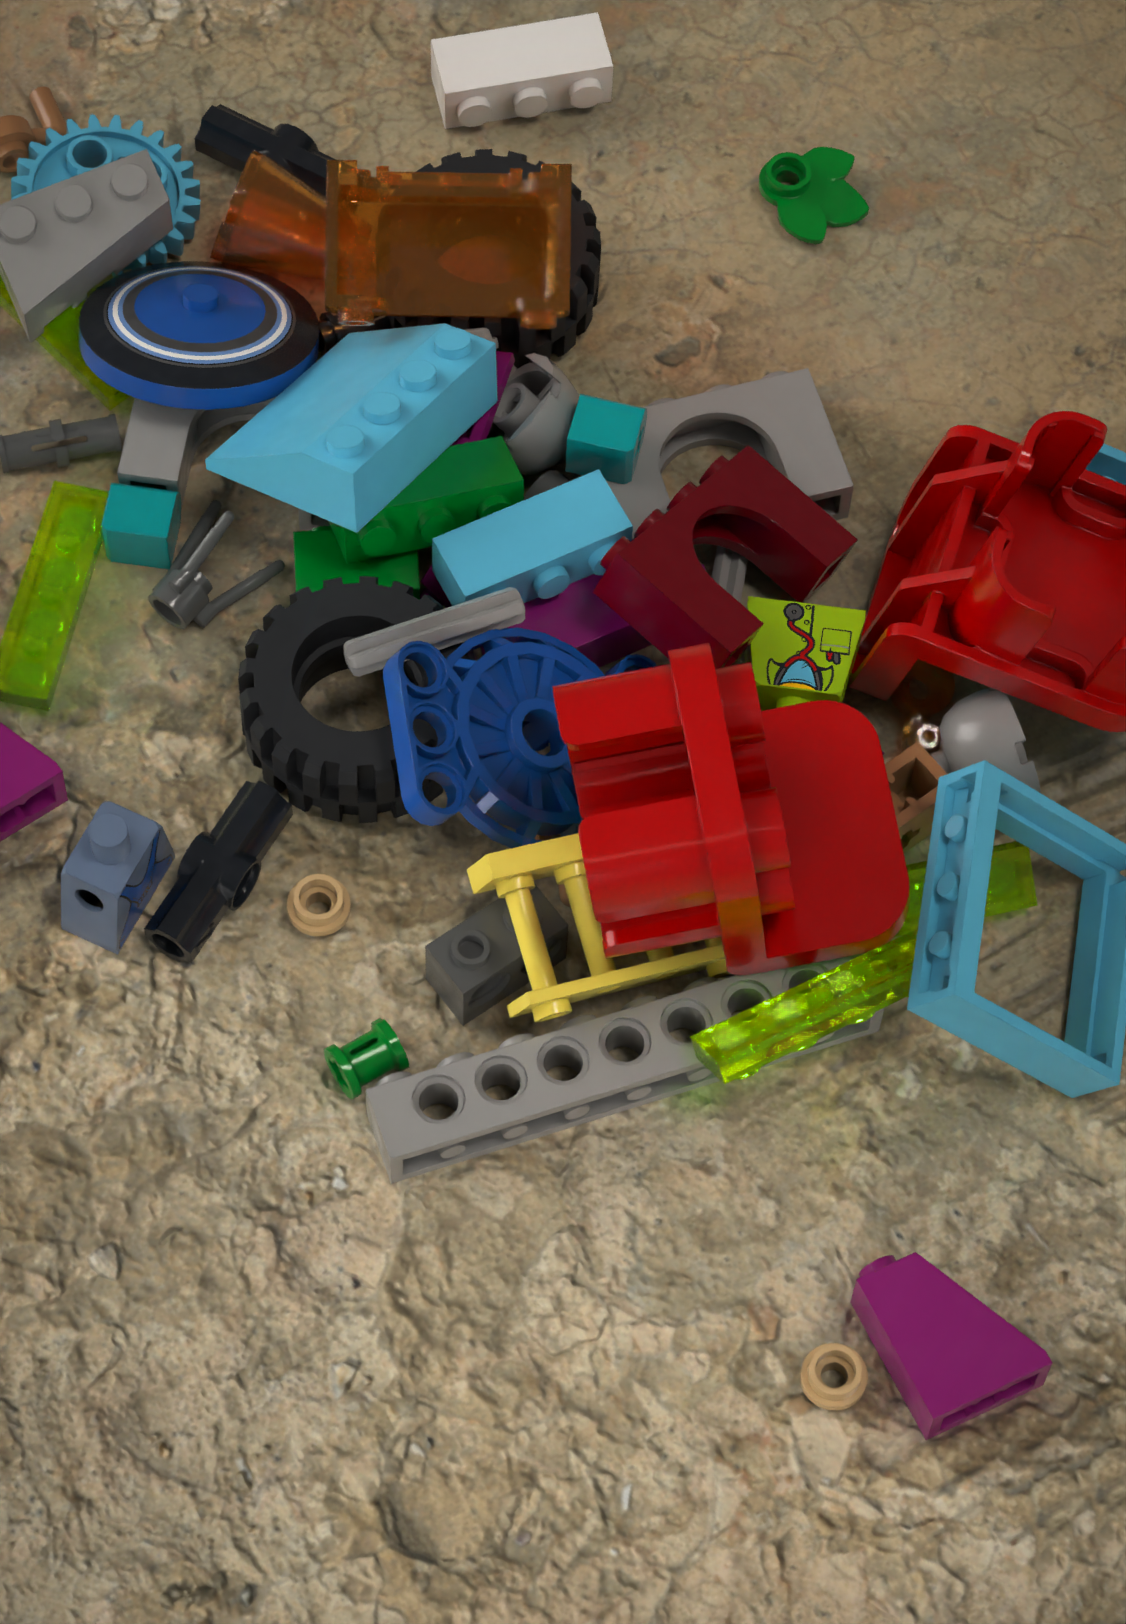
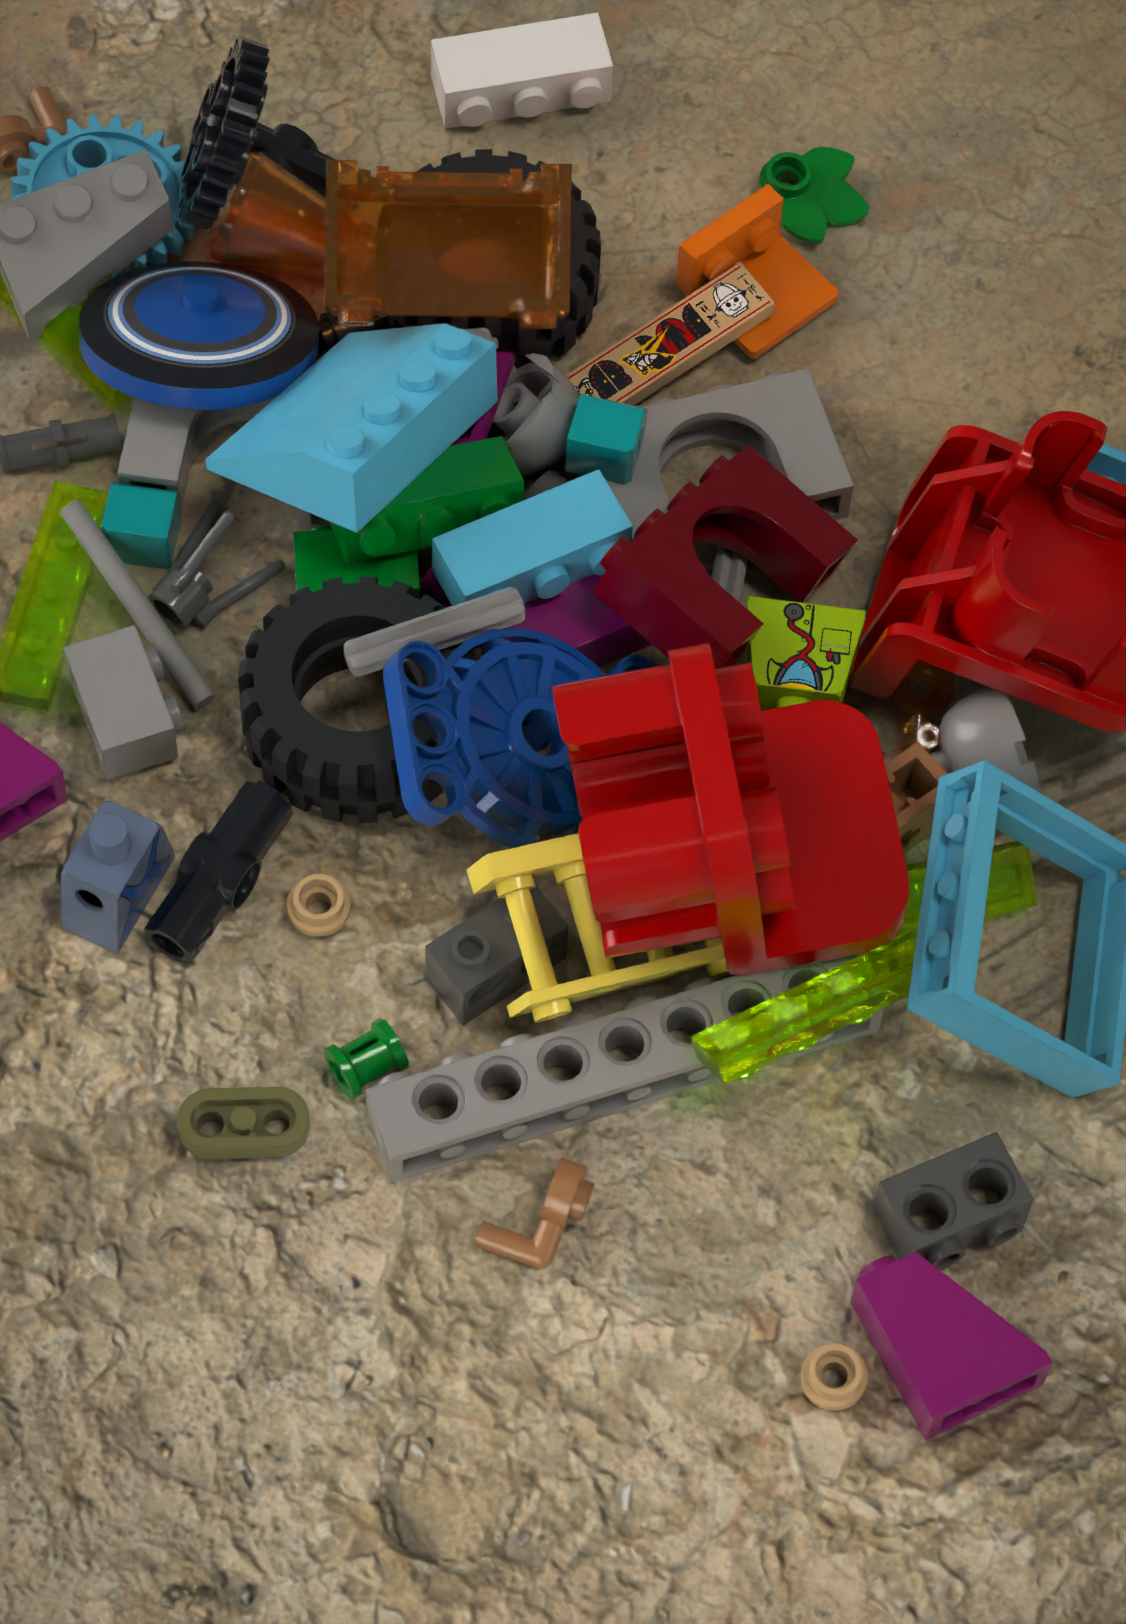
none -> light grey bar [60,500,215,710]
none -> light grey brick [63,625,185,780]
none -> olive plate [177,1087,310,1159]
none -> black gear [178,36,270,230]
none -> medium nougat plate [474,1158,595,1269]
none -> tile [566,262,775,405]
none -> orange bracket [676,184,839,359]
none -> dark grey brick [873,1132,1034,1270]

